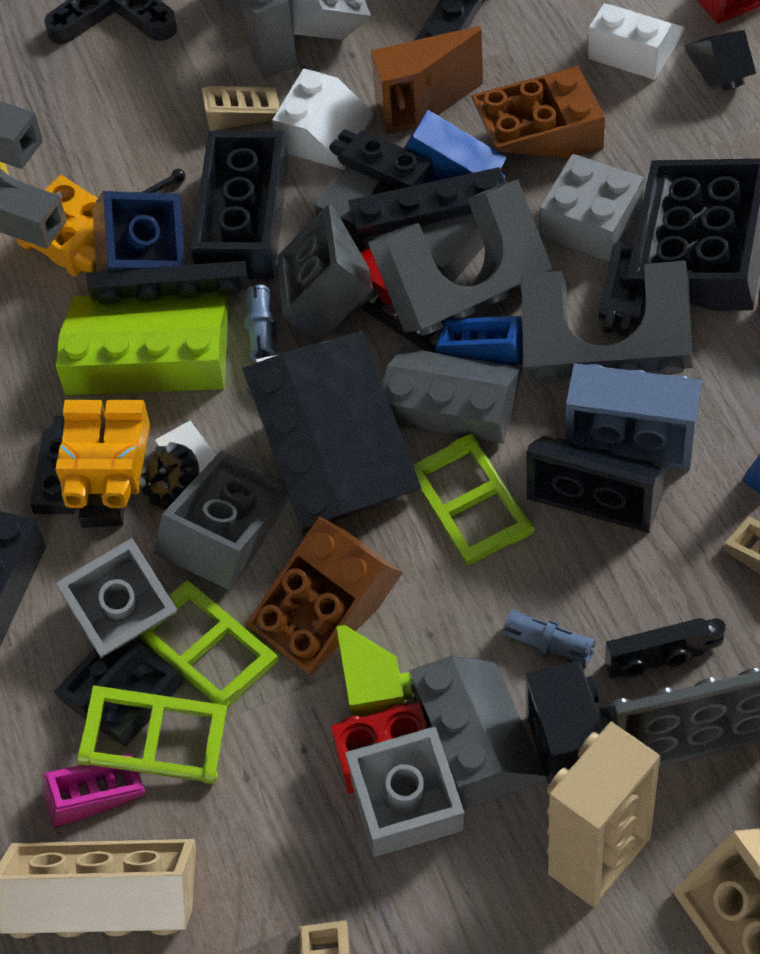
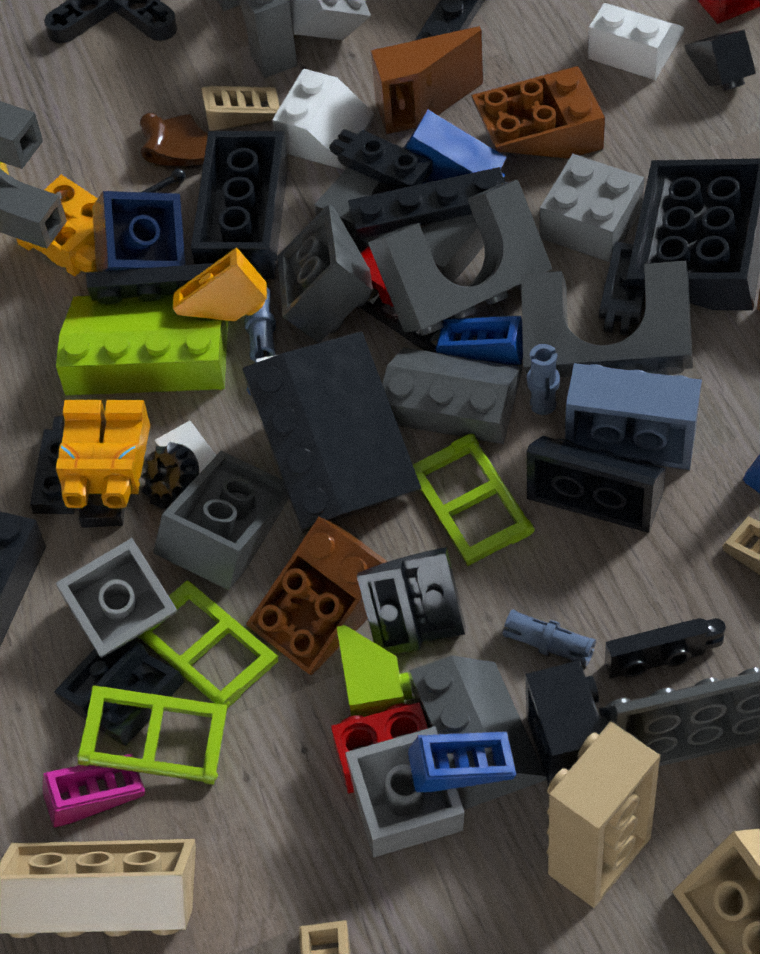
none -> reddish brown arm [140,112,208,166]
none -> light orange slope [173,247,267,322]
none -> black slope [357,547,466,654]
none -> blue slope [408,732,516,793]
none -> sand blue pin [527,344,560,415]

